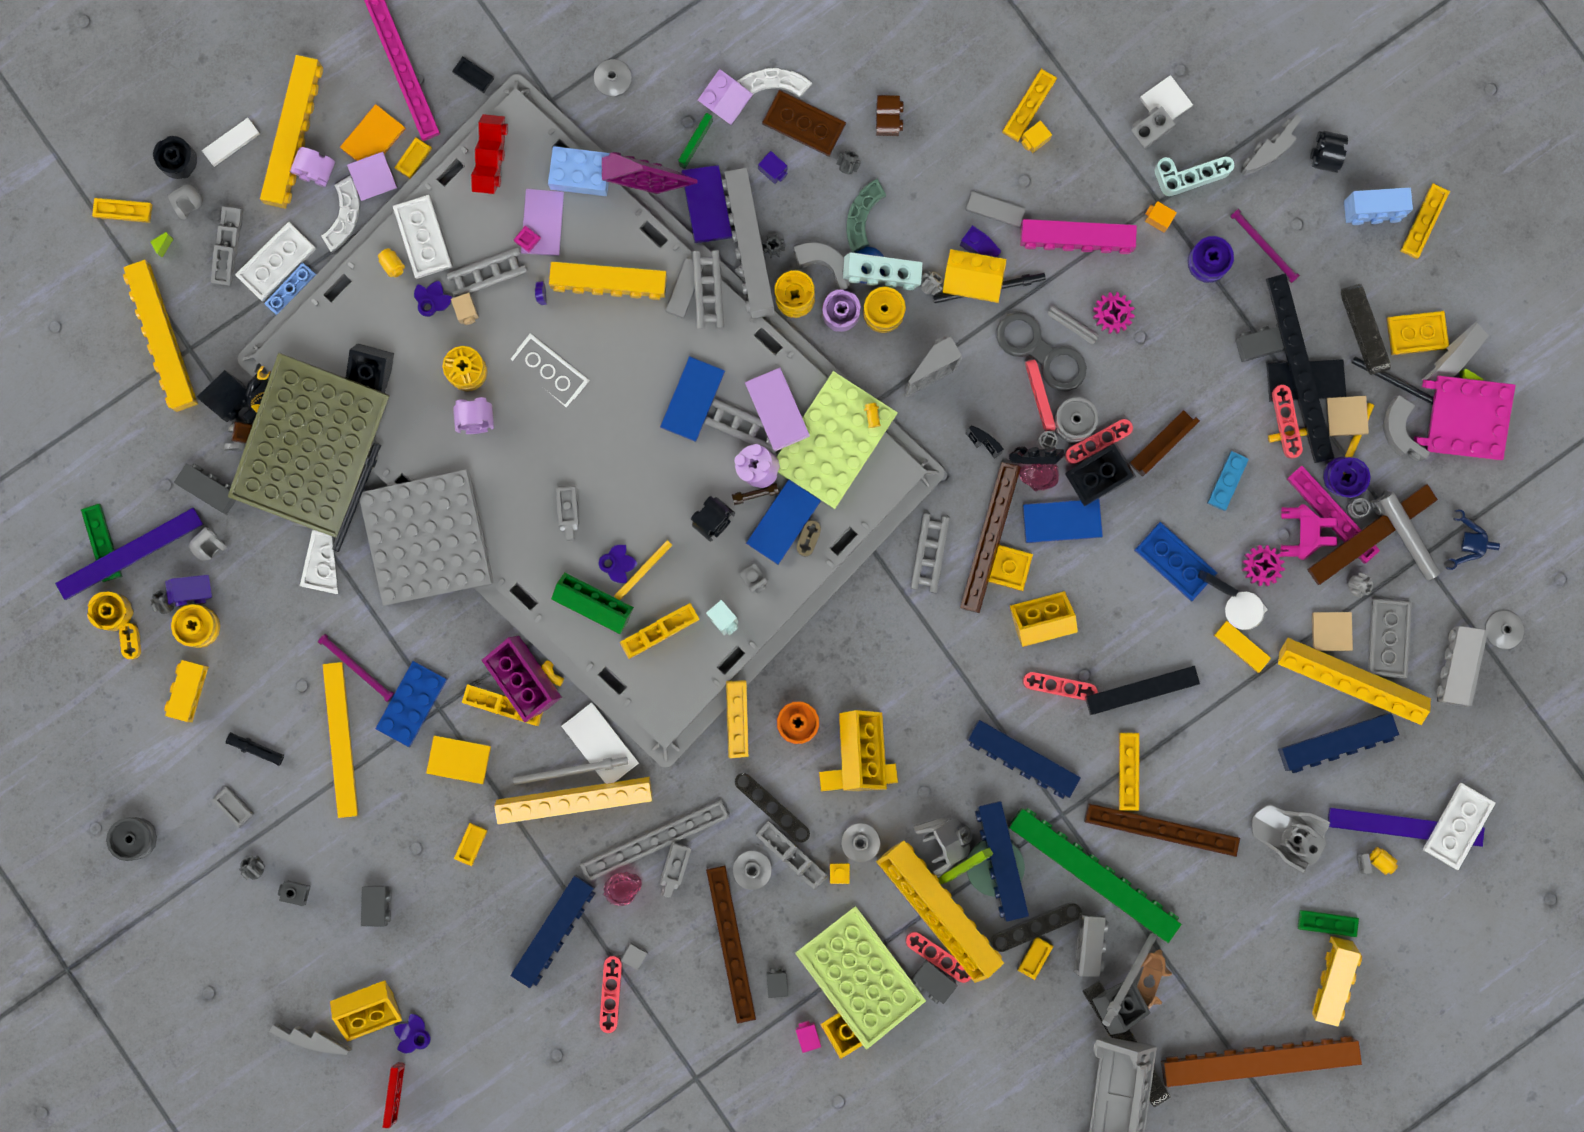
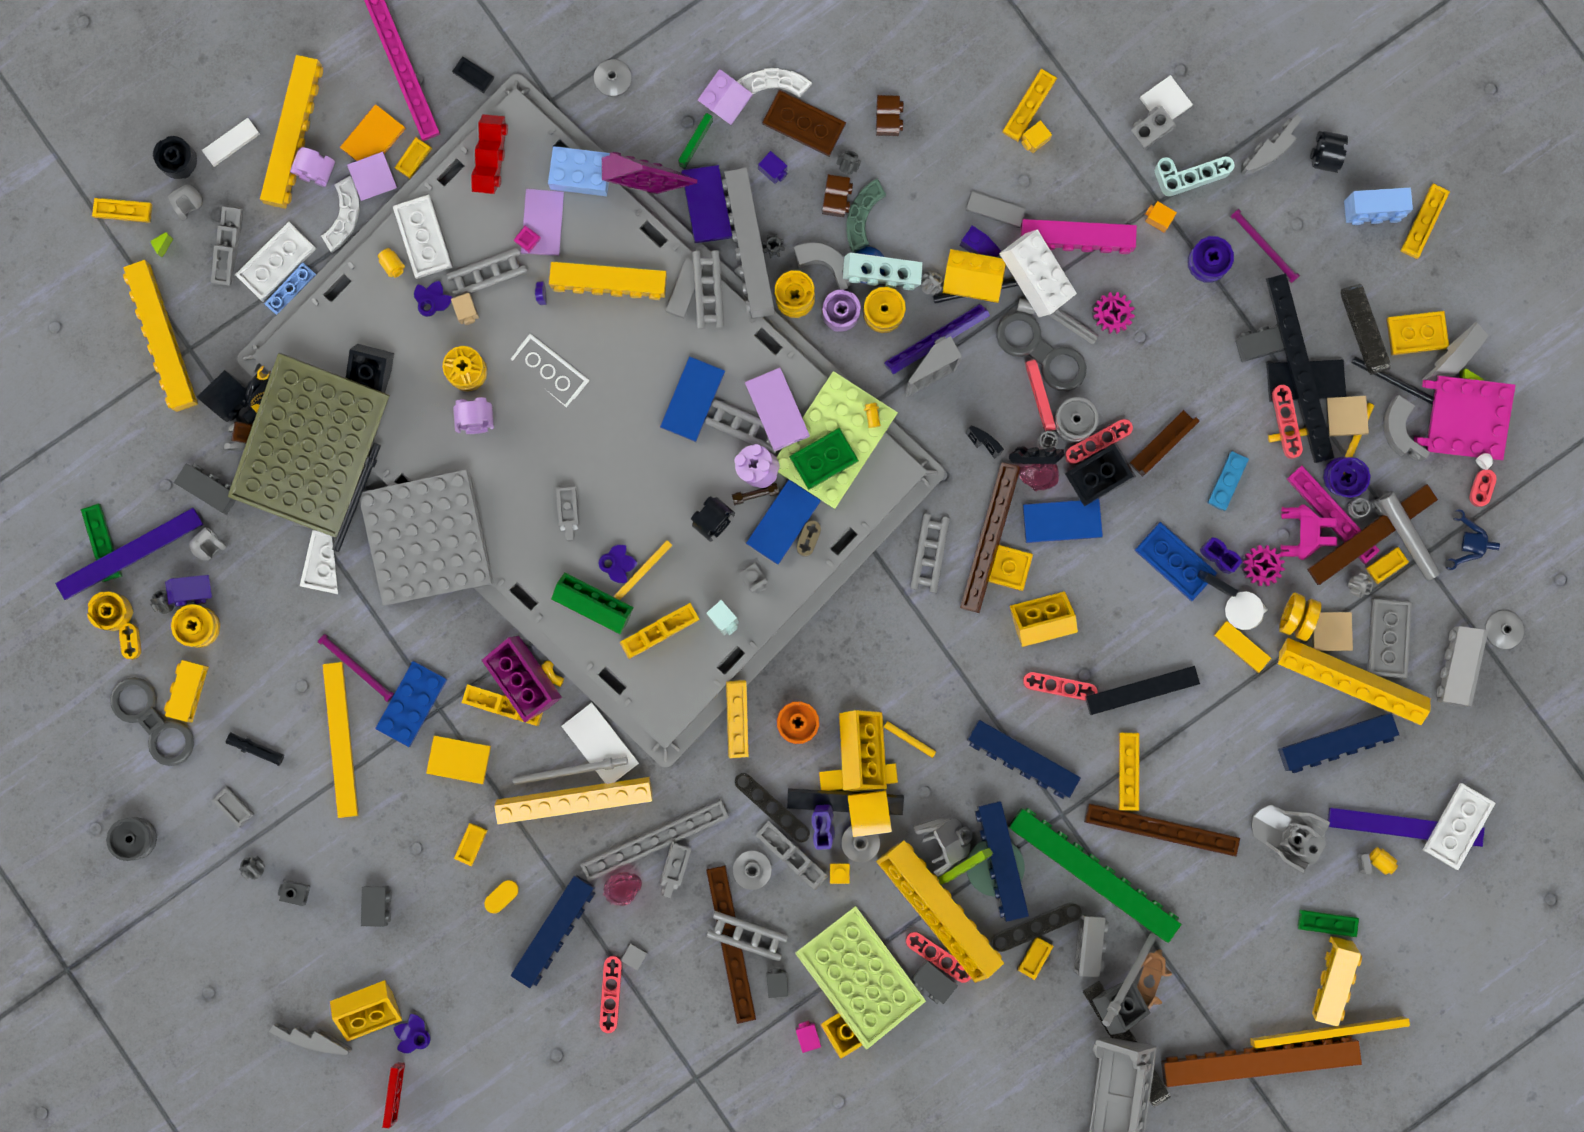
none -> dark grey bar [110,677,194,766]
none -> yellow tile [484,880,519,913]
none -> light grey bar [706,911,788,961]
none -> black tile [787,788,904,815]
none -> green tile [789,428,859,491]
none -> dark purple brick [812,805,835,850]
none -> reddish brown brick [822,174,853,217]
none -> yellow slope [848,790,892,837]
none -> yellow bar [883,721,936,758]
none -> dark purple tile [884,304,990,374]
none -> white brick [999,229,1077,317]
none -> light grey hinge [1017,298,1035,315]
none -> dark purple brick [1200,537,1242,574]
none -> yellow tile [1250,1016,1410,1048]
none -> yellow wheel [1279,592,1322,641]
none -> yellow tile [1365,547,1409,584]
none -> coral plate [1469,469,1496,507]
none -> white hinge [1476,453,1493,470]

